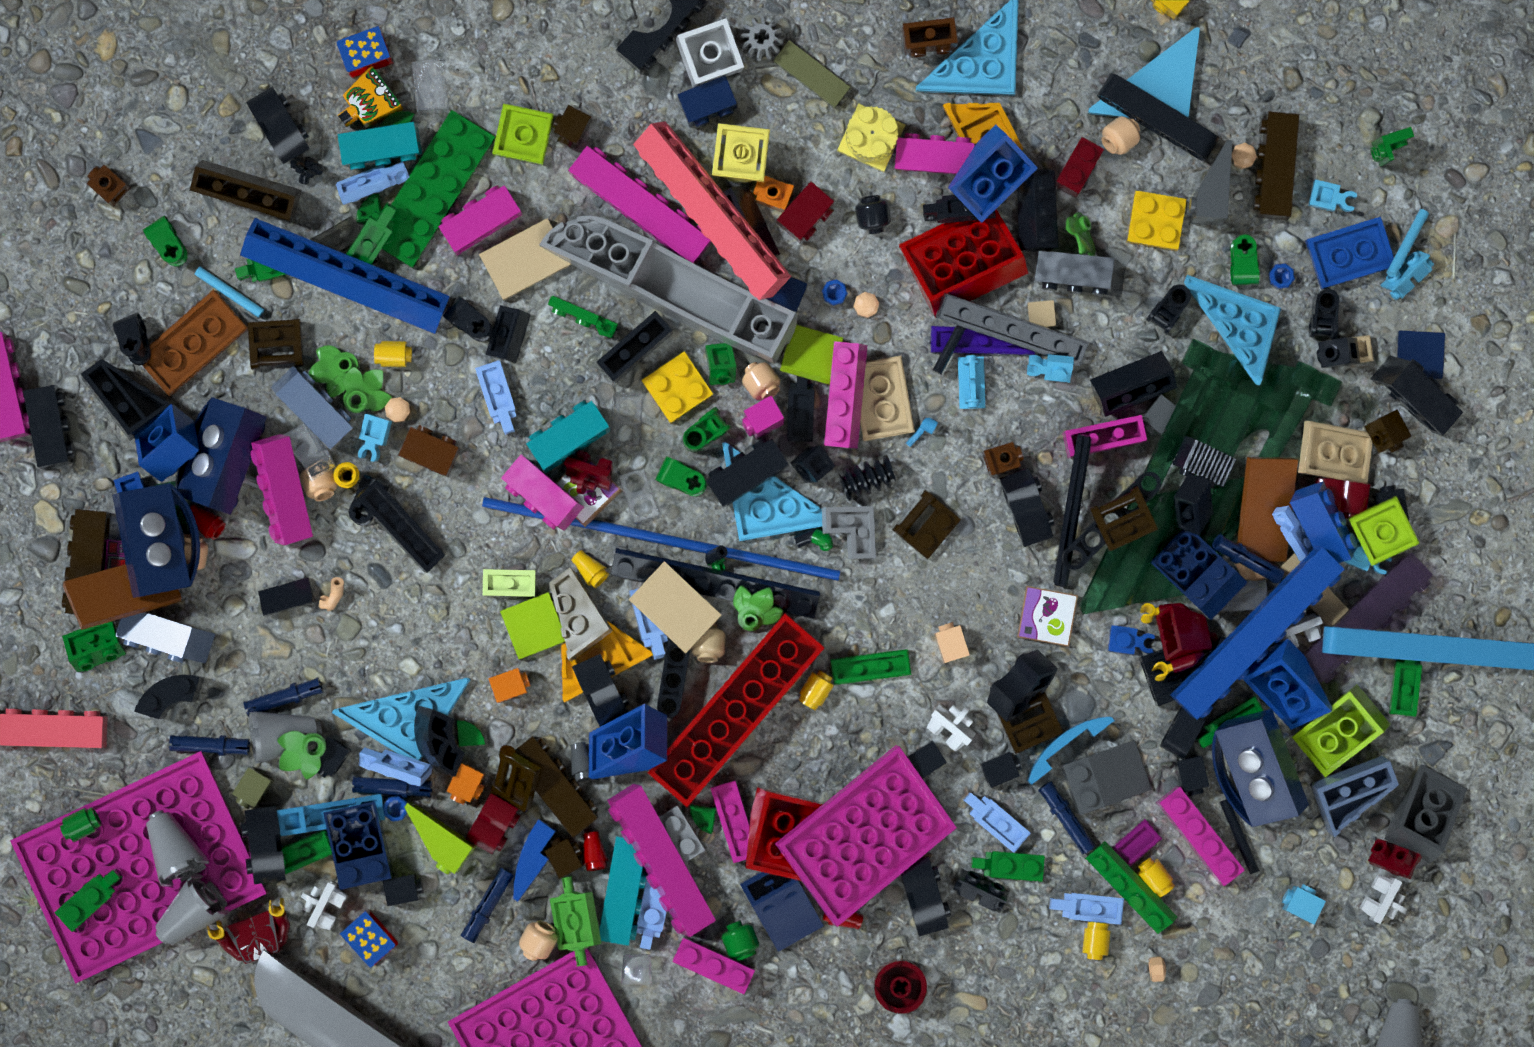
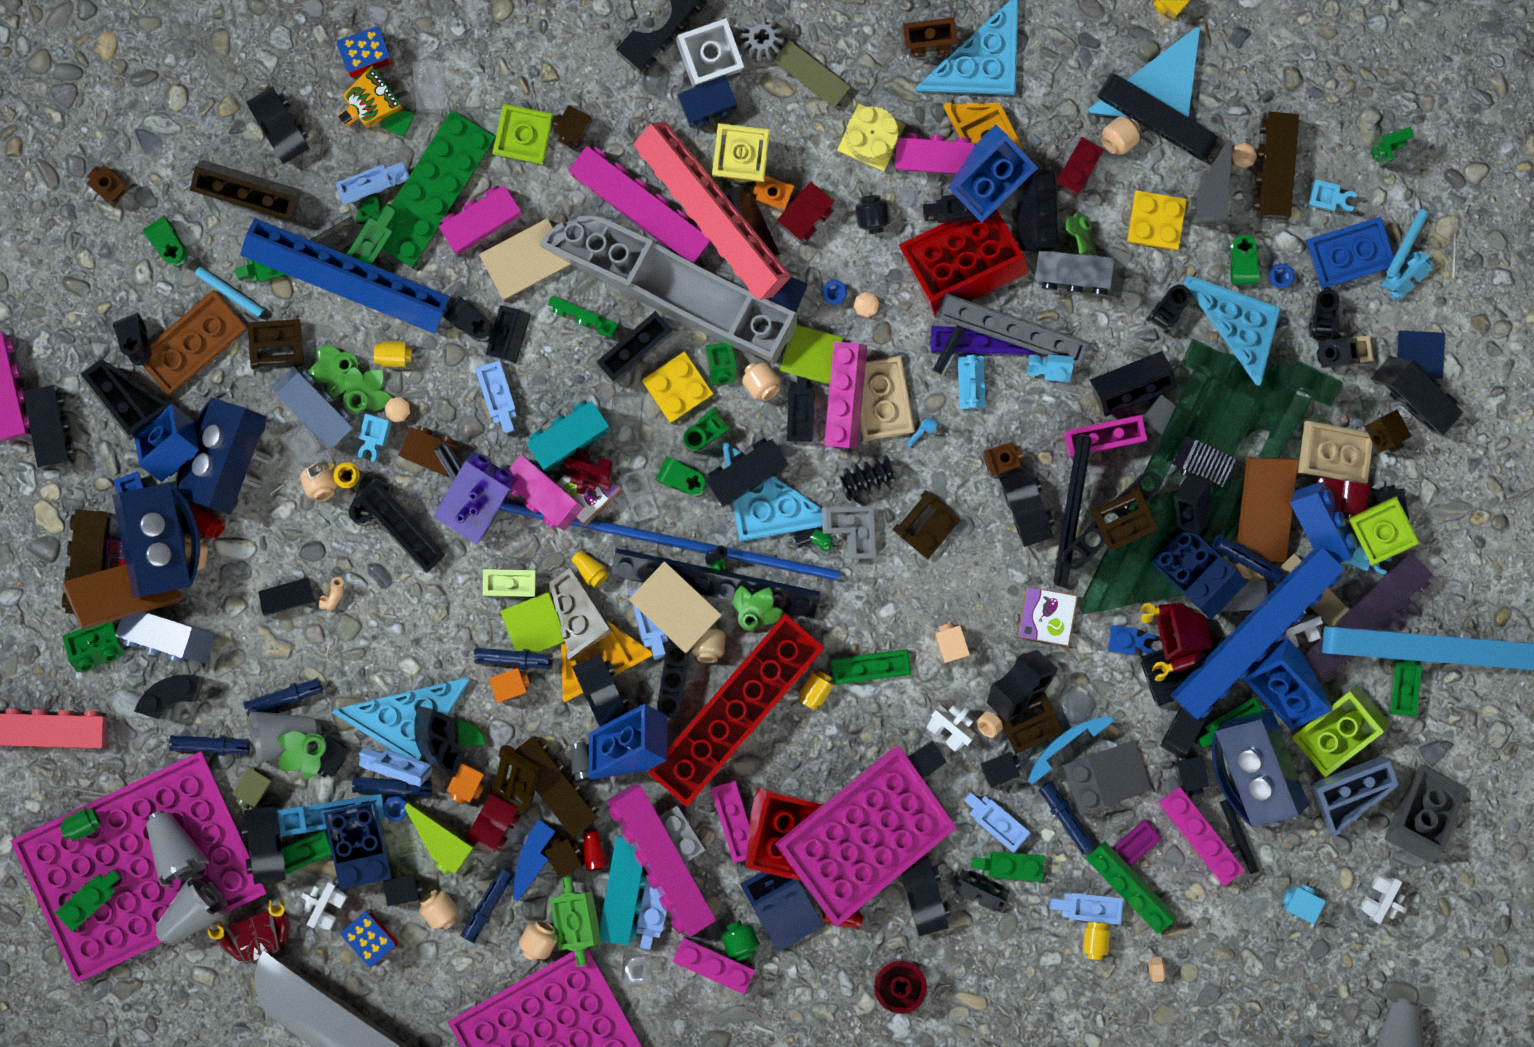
dark pink brick [251,434,313,545] -> none
black plant [290,157,324,185] -> none
teal brick [337,122,422,170] -> none
green tile [690,804,716,834] -> none
dark pink brick [742,396,784,440] -> none
black brick [790,445,836,483] -> none
tan tile [1027,300,1056,327] -> none
yellow brick [1137,858,1175,898] -> none
light blue hinge [1272,505,1314,562] -> none
dark red hips [1368,839,1422,879] -> none
none -> light nougat head [419,890,458,930]
none -> piece [433,443,518,544]
none -> dark blue pin [473,647,553,670]
none -> light nougat tile [976,711,1003,738]

